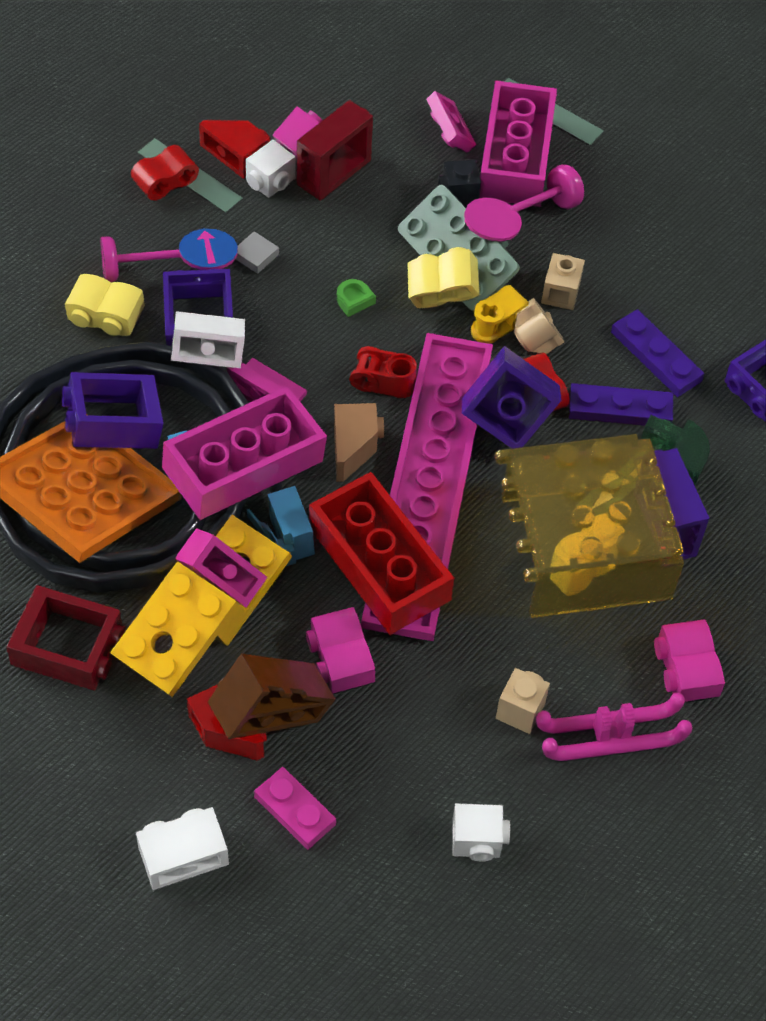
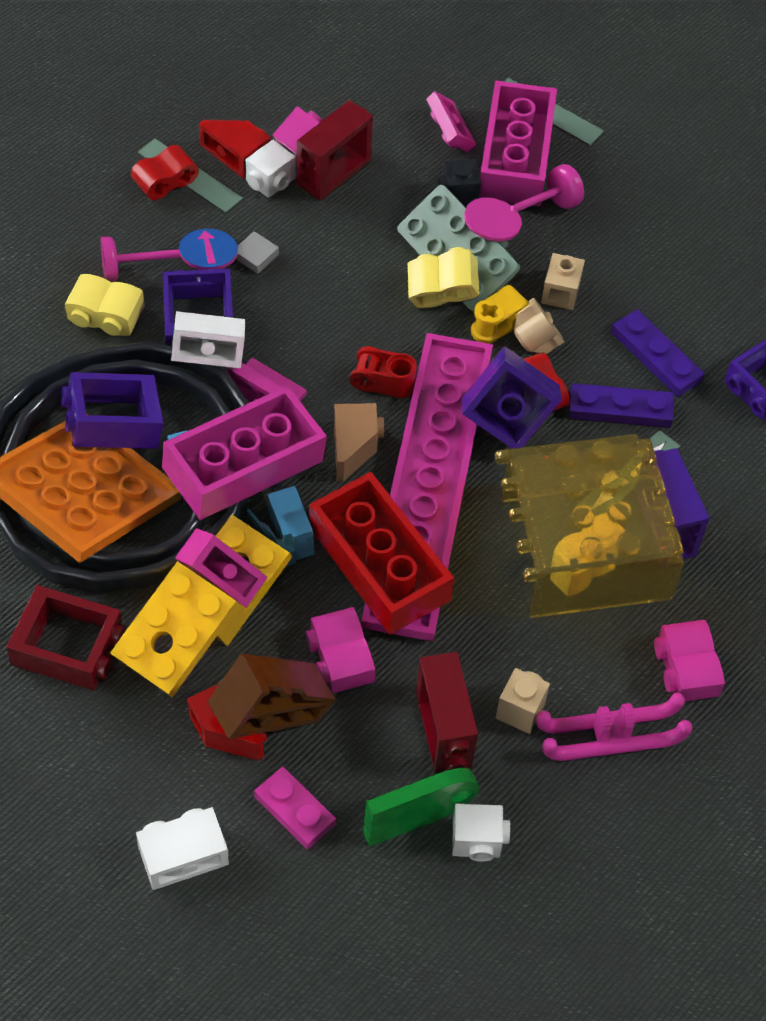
bright green tile [337,279,376,317] -> none
clear green brick [639,415,710,486] -> none
none -> green tile [363,768,480,847]
none -> dark red window [416,652,478,774]

